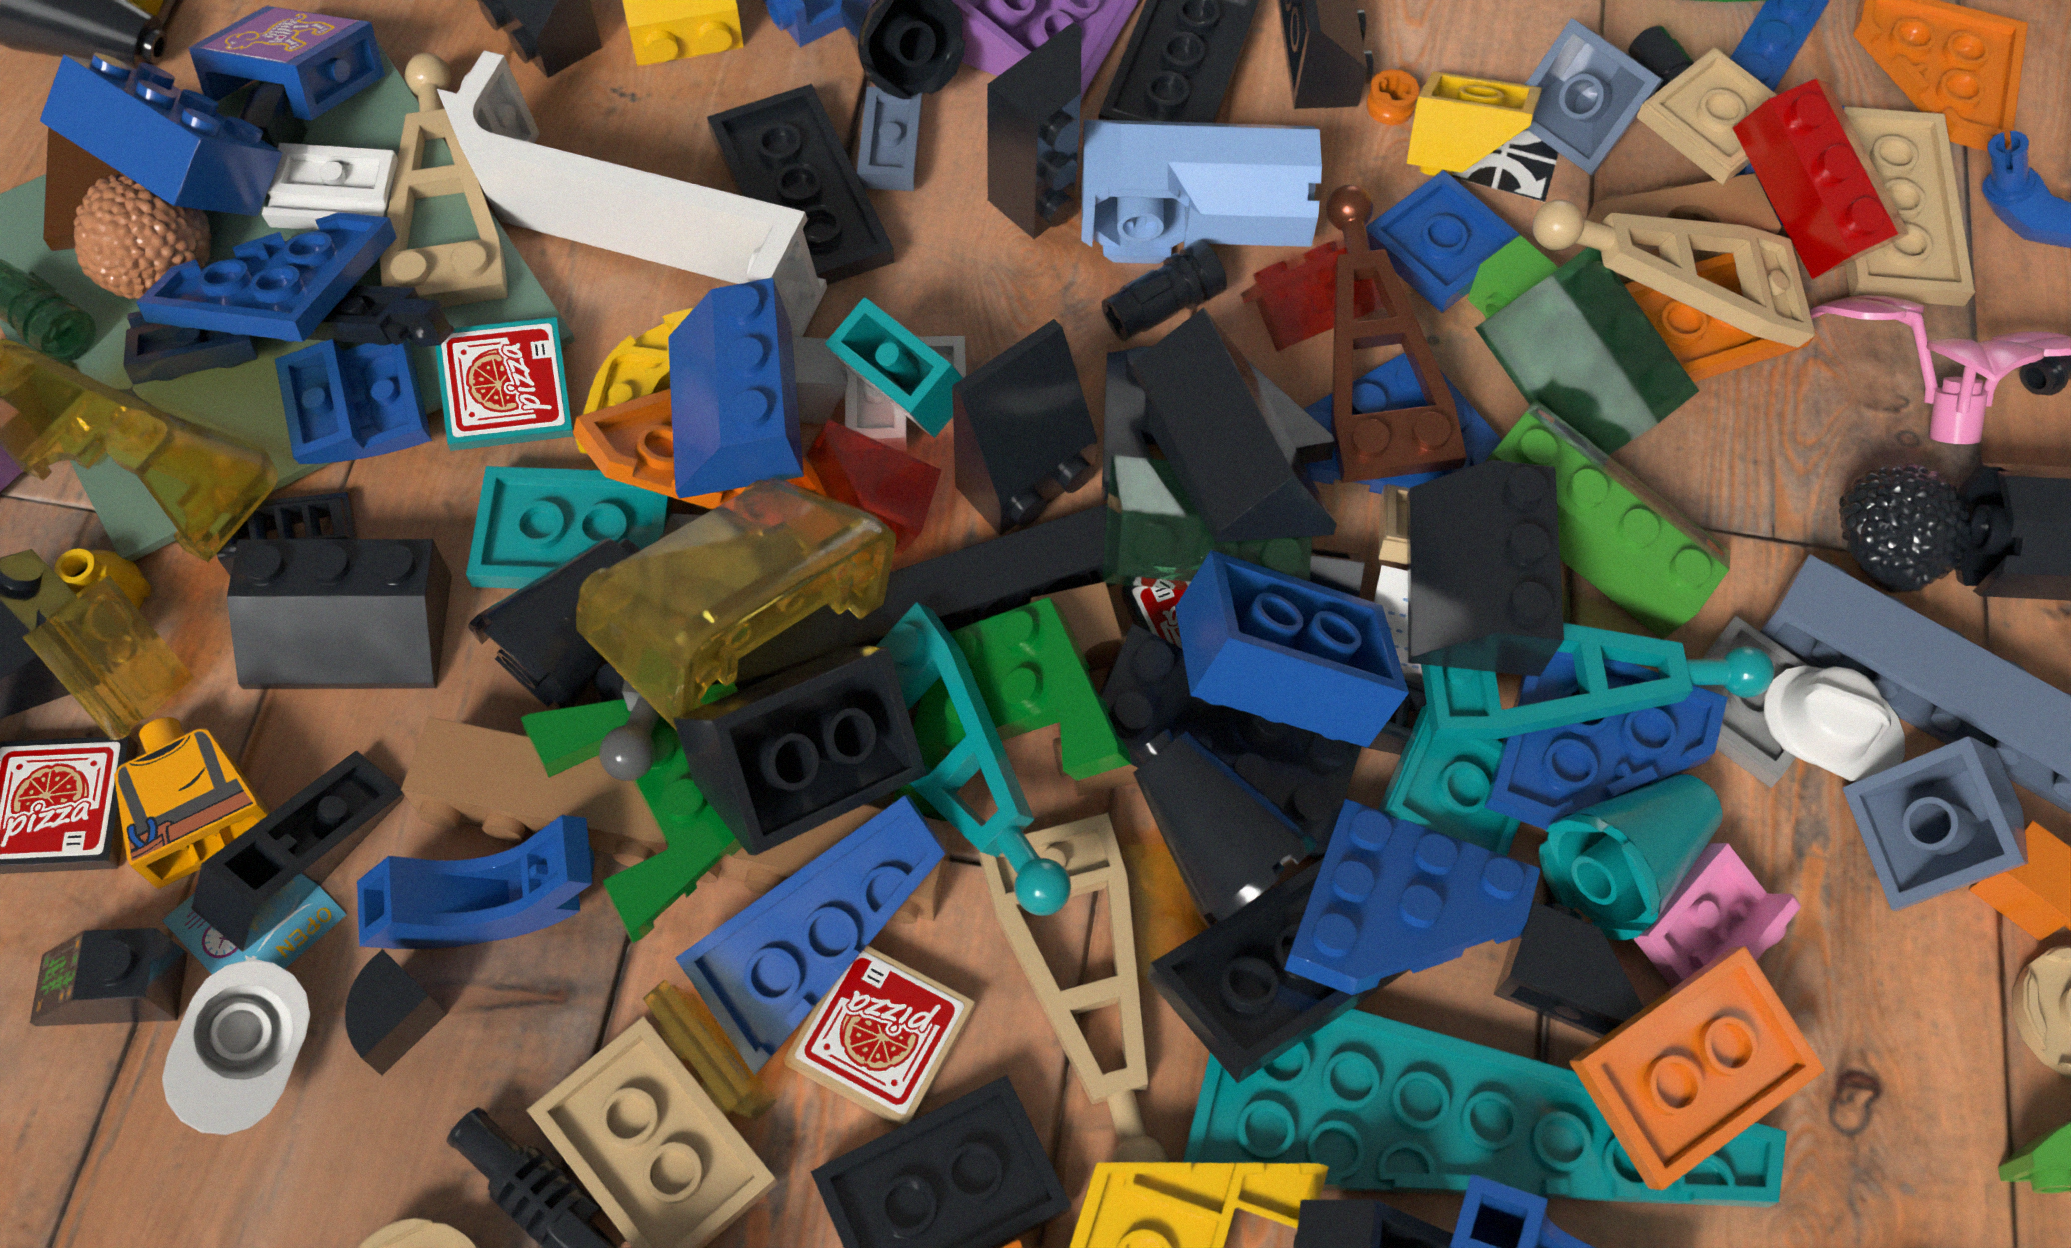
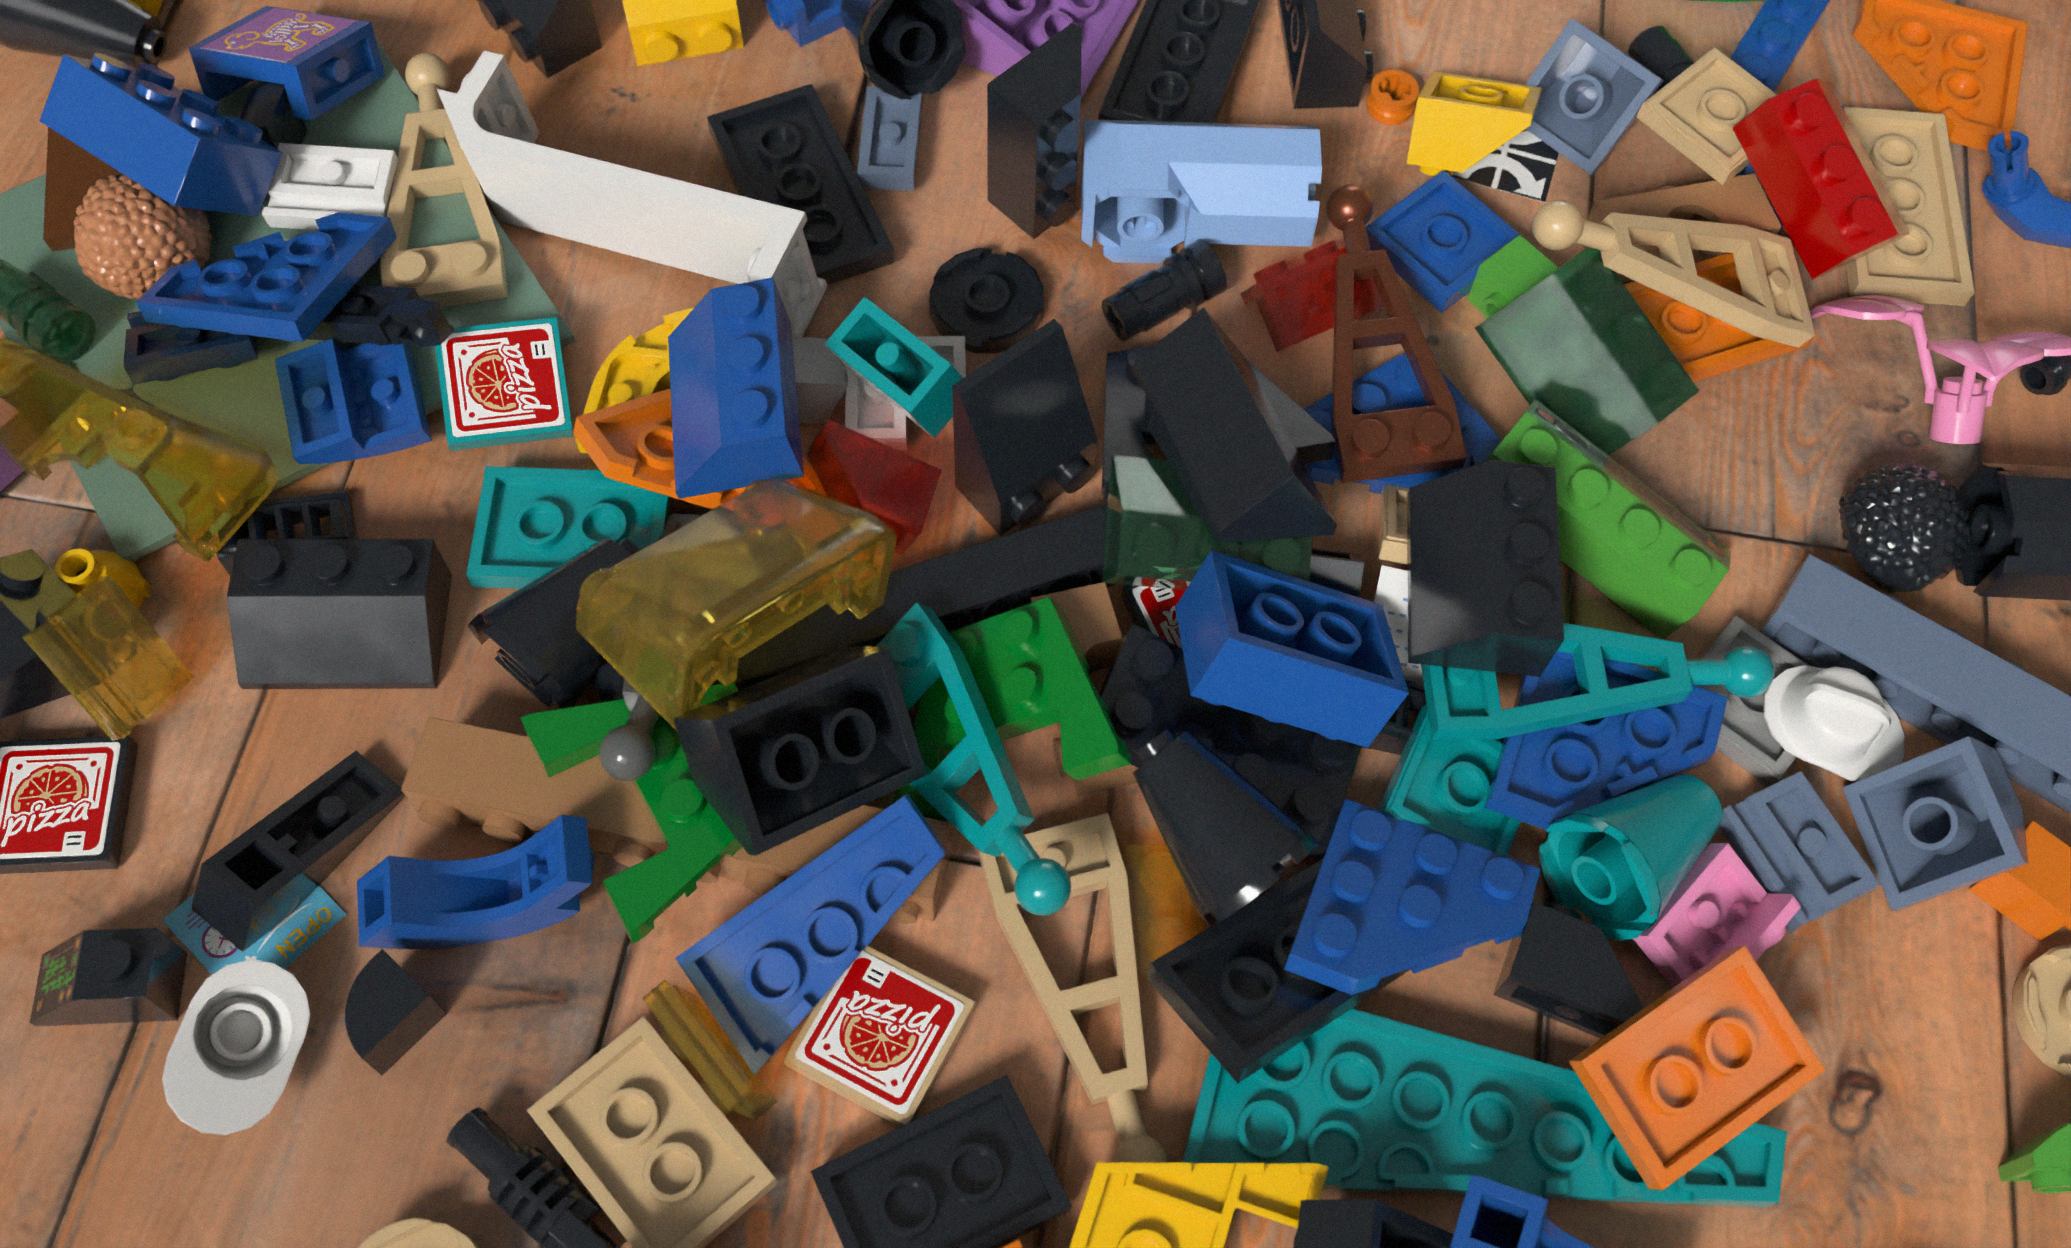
light orange torso [114,717,271,890] -> none
none -> black tile [929,248,1044,354]
none -> sand blue plate [1719,771,1881,933]

